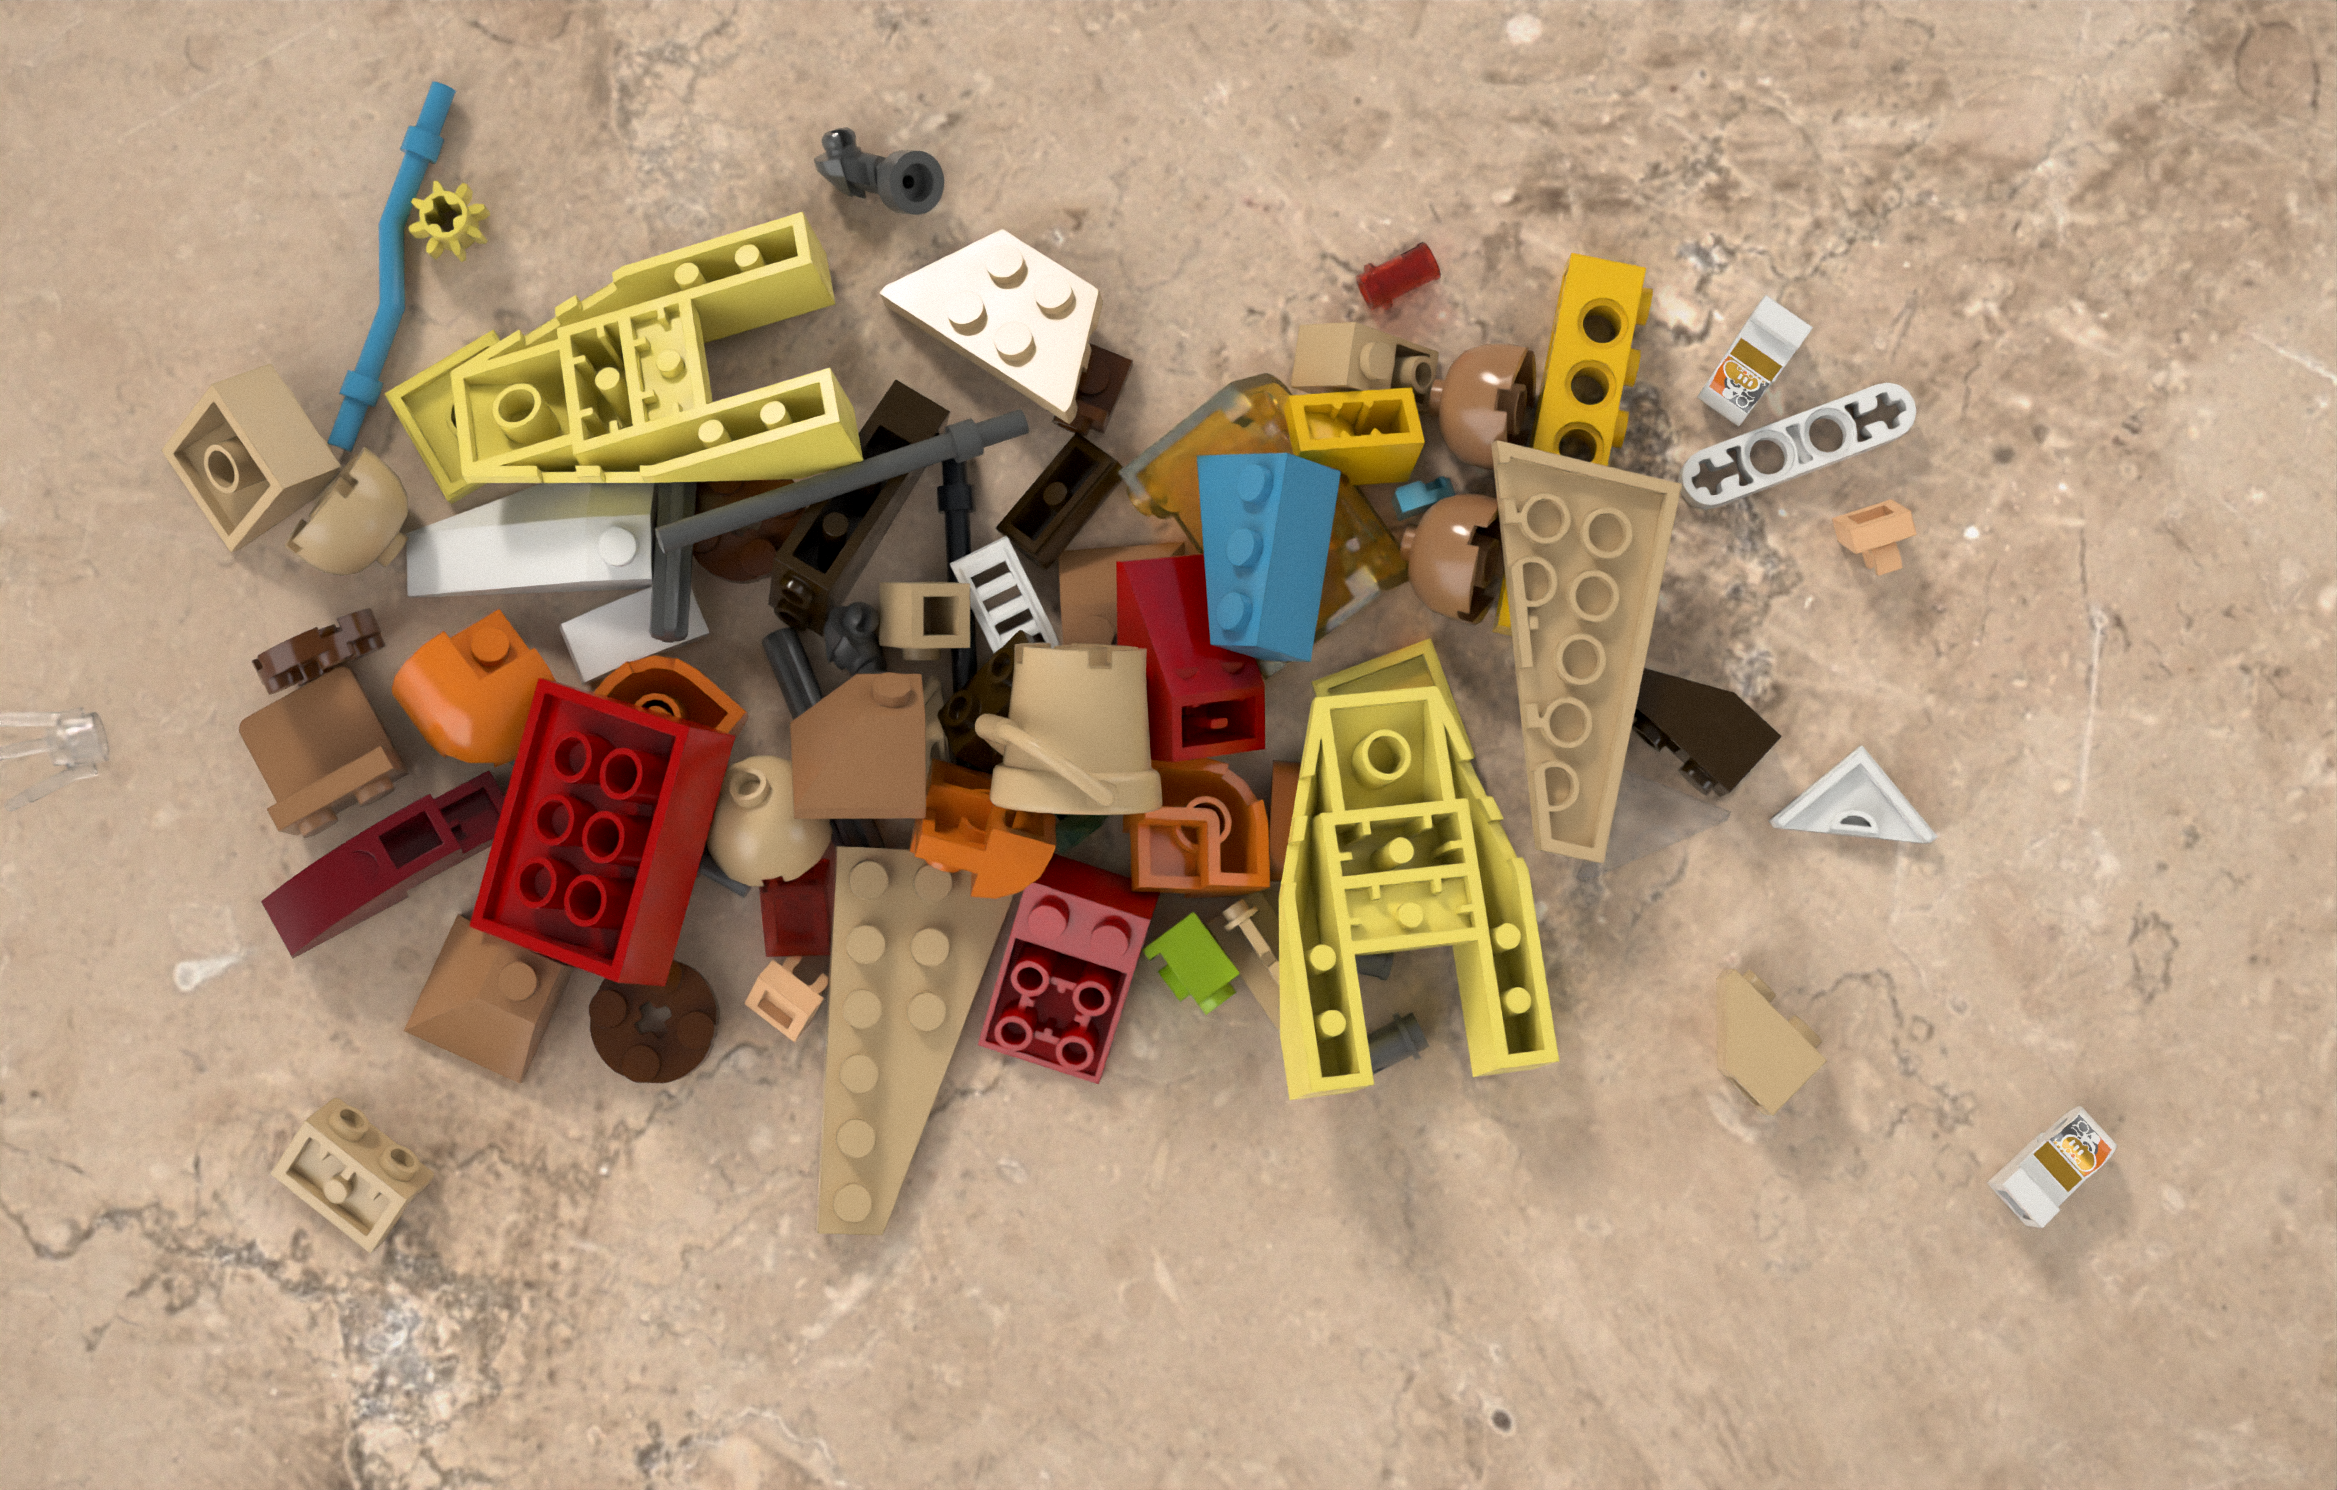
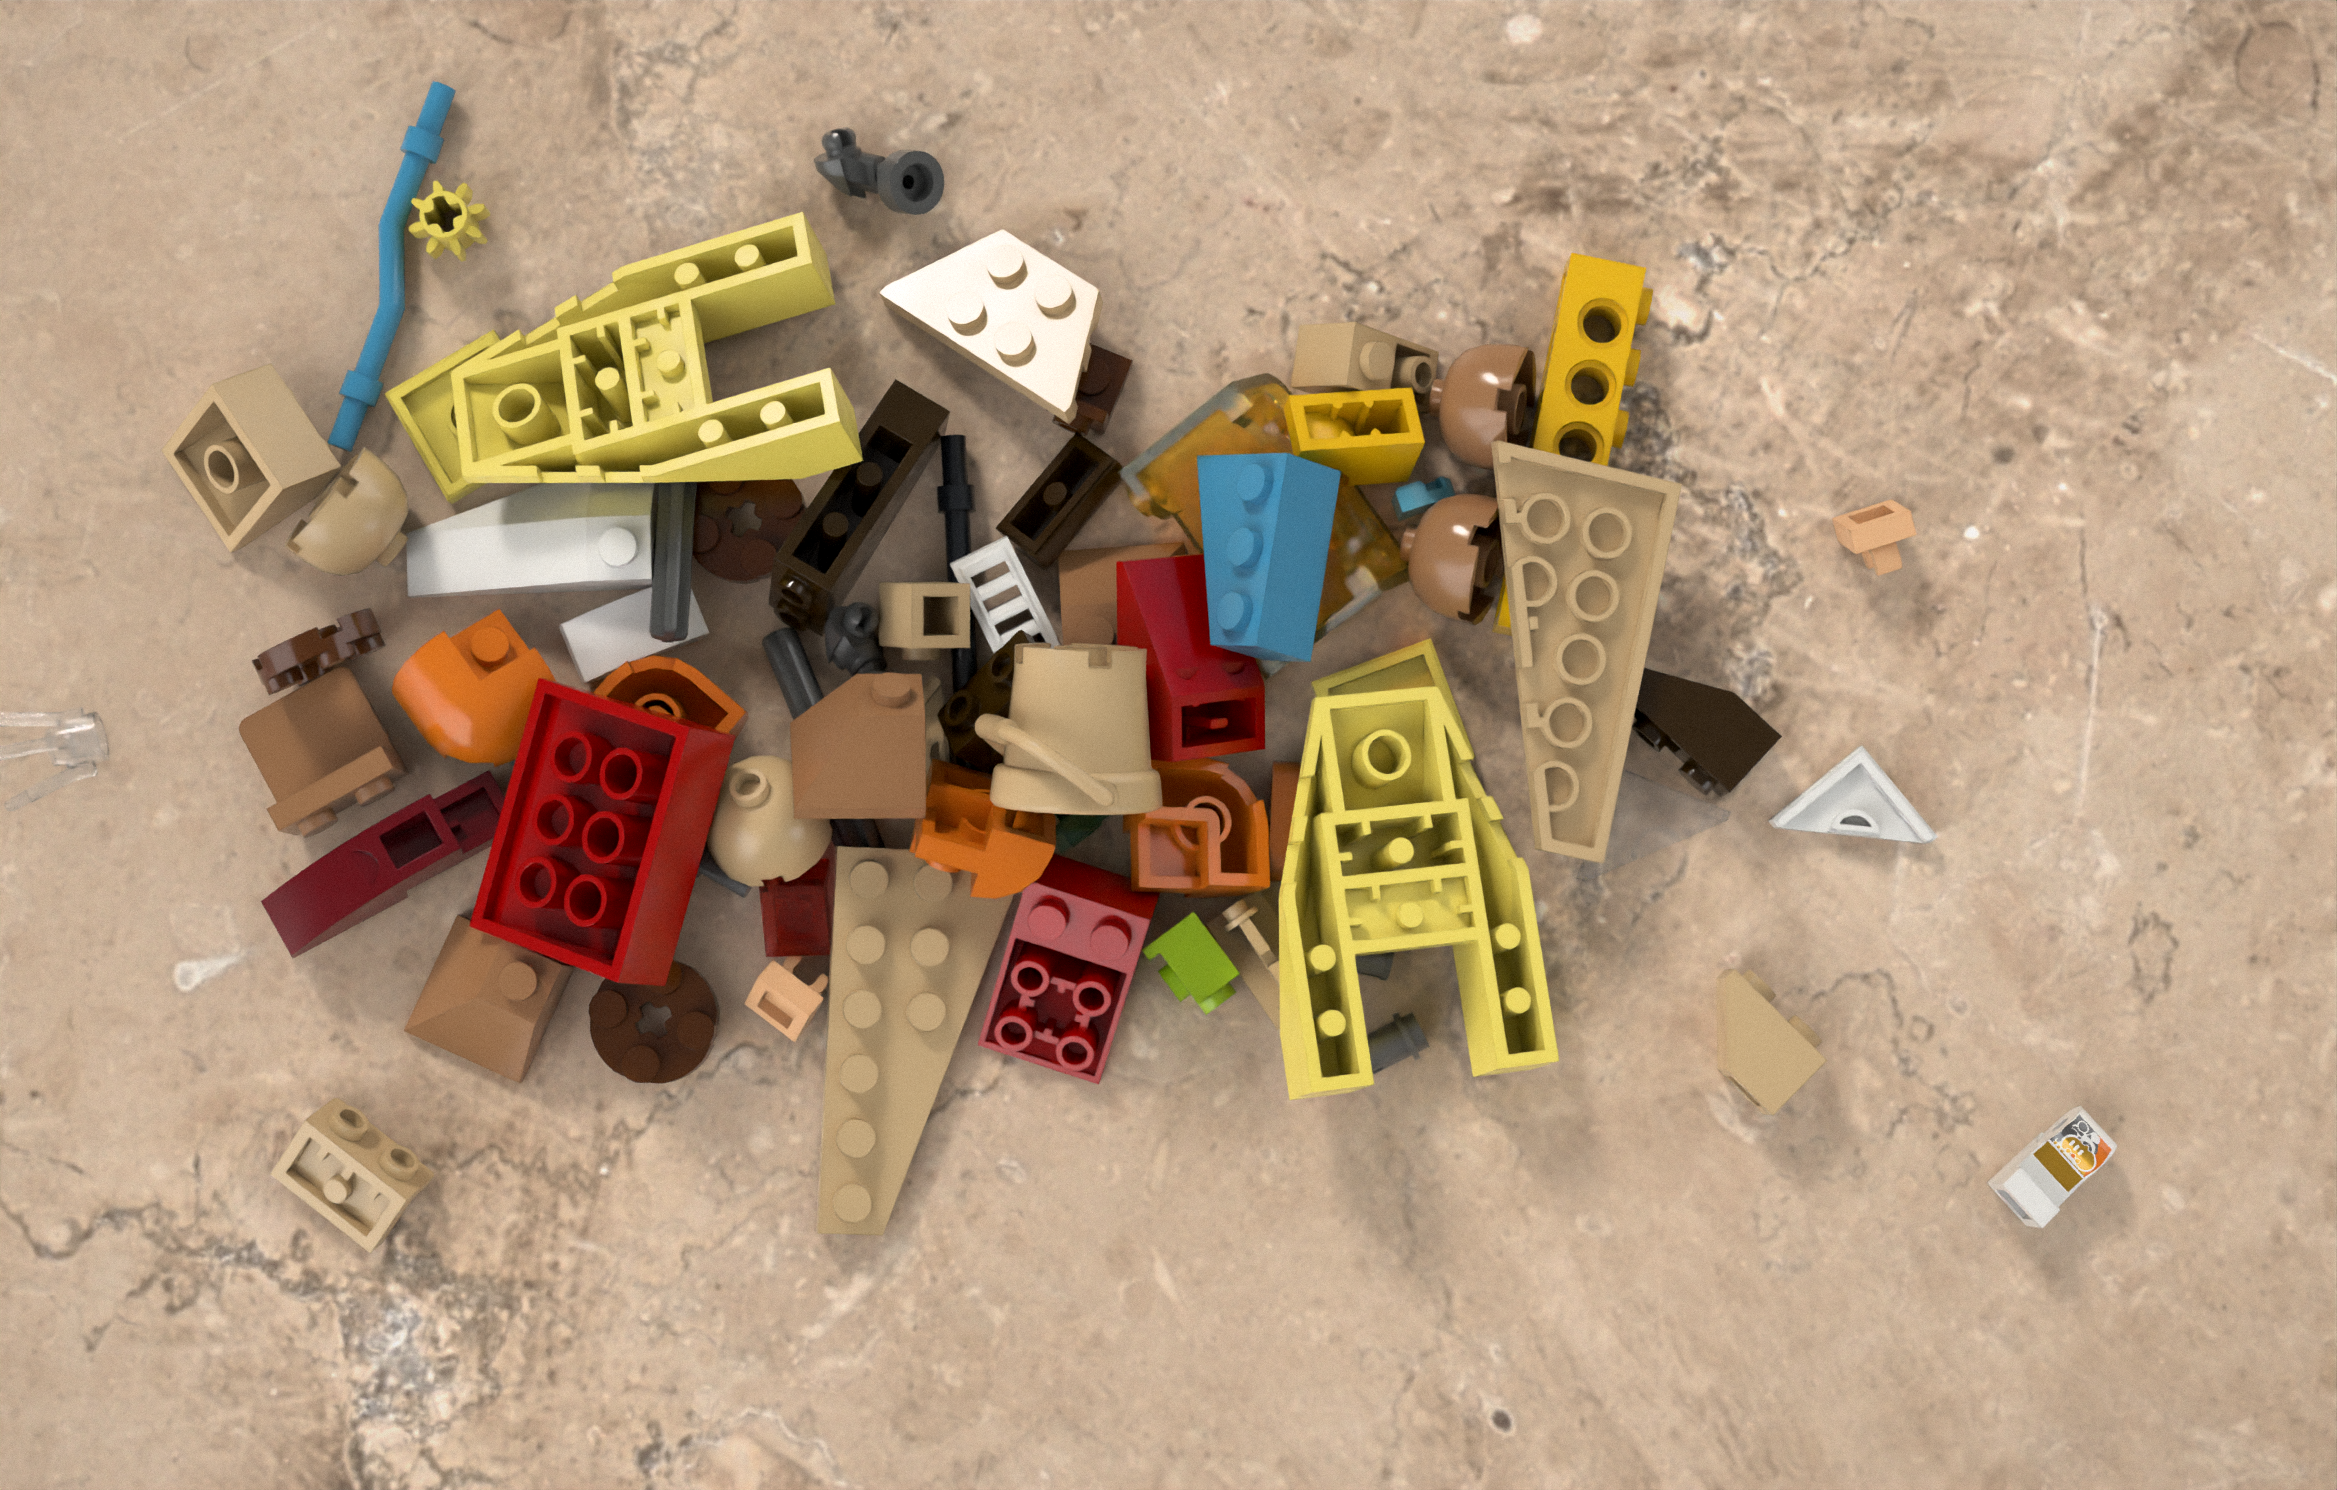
dark grey bar [655,409,1029,553] -> none
clear red pin [1356,242,1441,310] -> none
white beam [1678,383,1916,510] -> none
white leg [1697,295,1813,427] -> none

